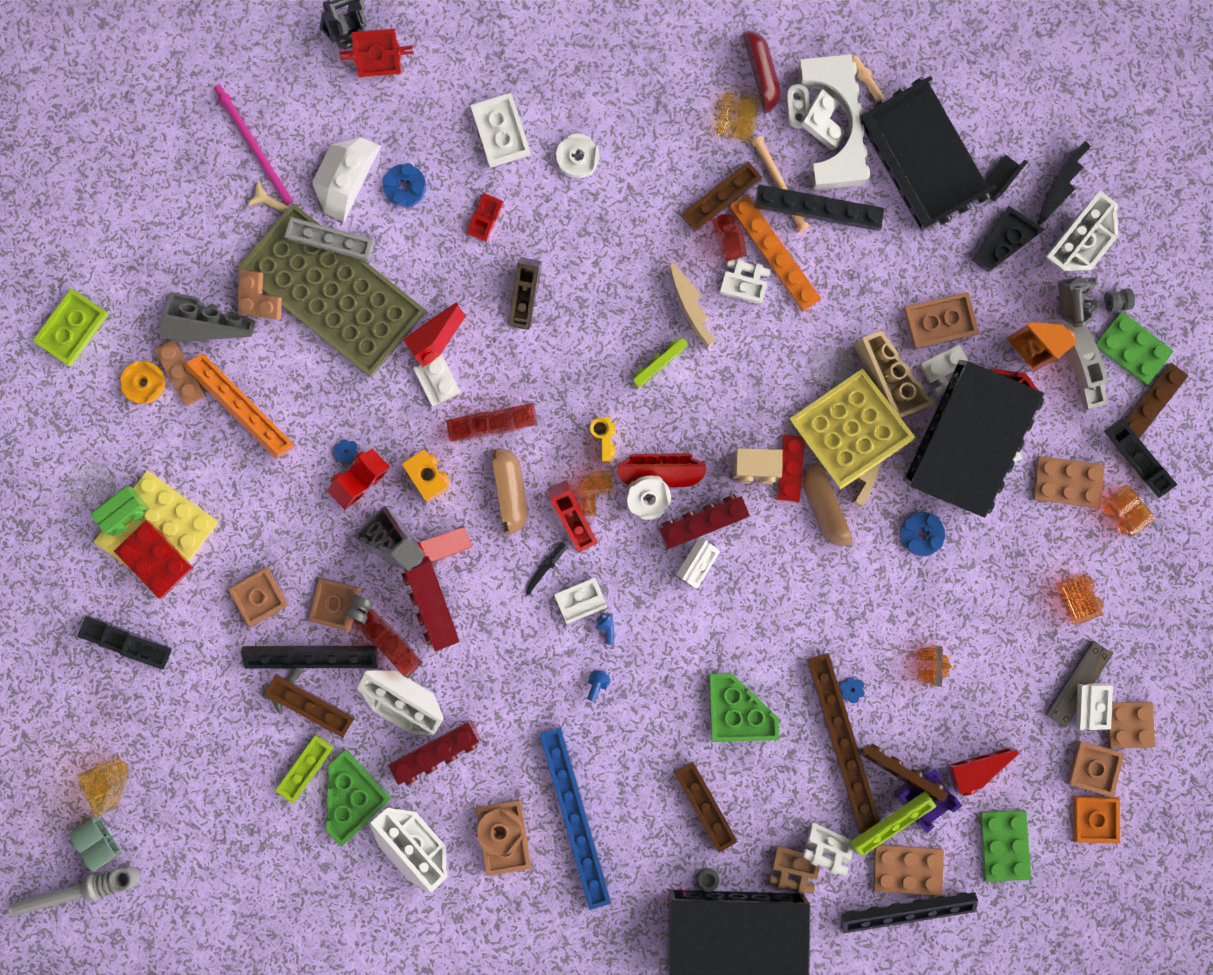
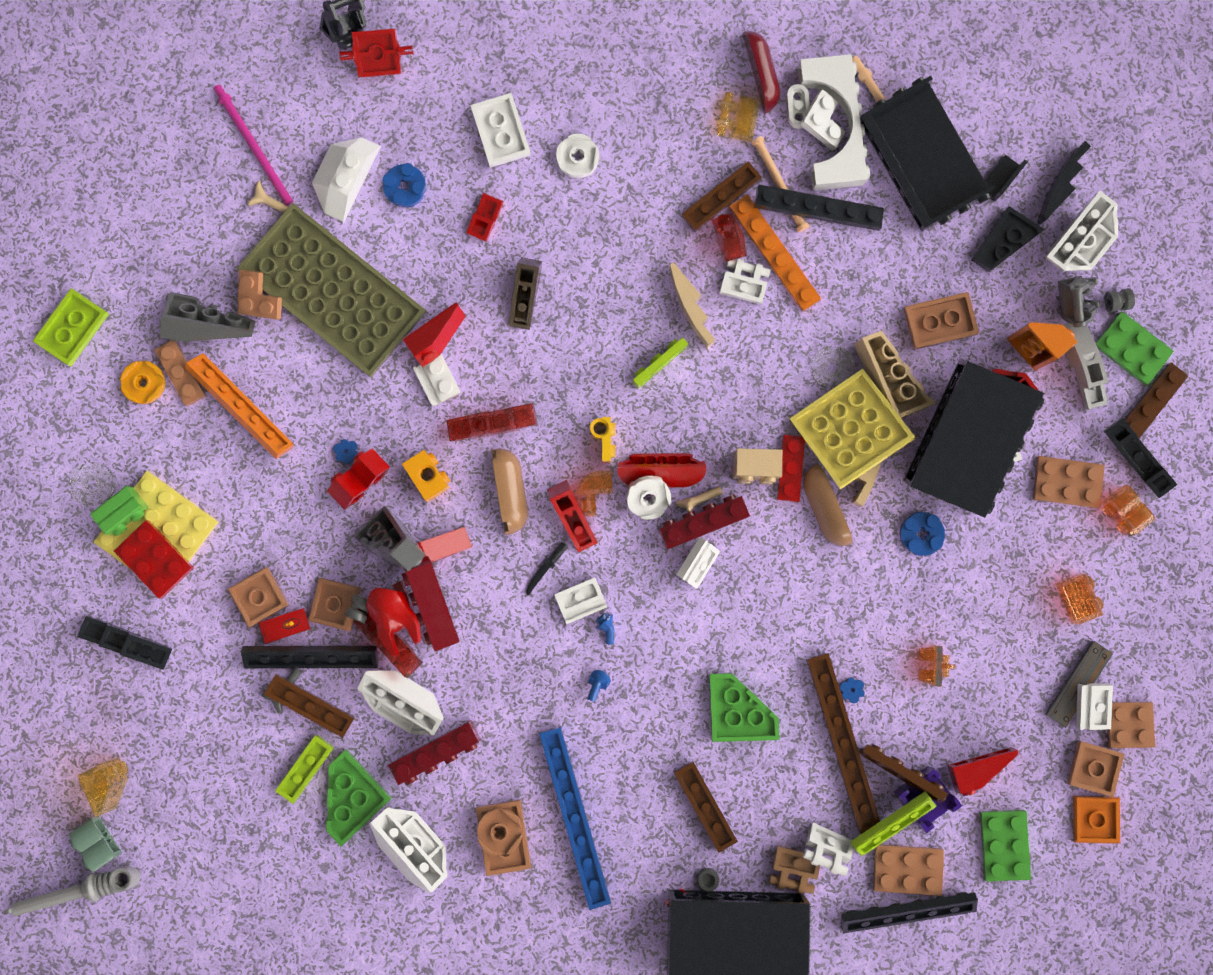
light grey tile [284,217,375,262] -> none
white plate [920,345,968,397] -> none
none -> red slope [258,608,310,644]
none -> red piece [366,581,421,657]
none -> tan piece [675,486,722,512]

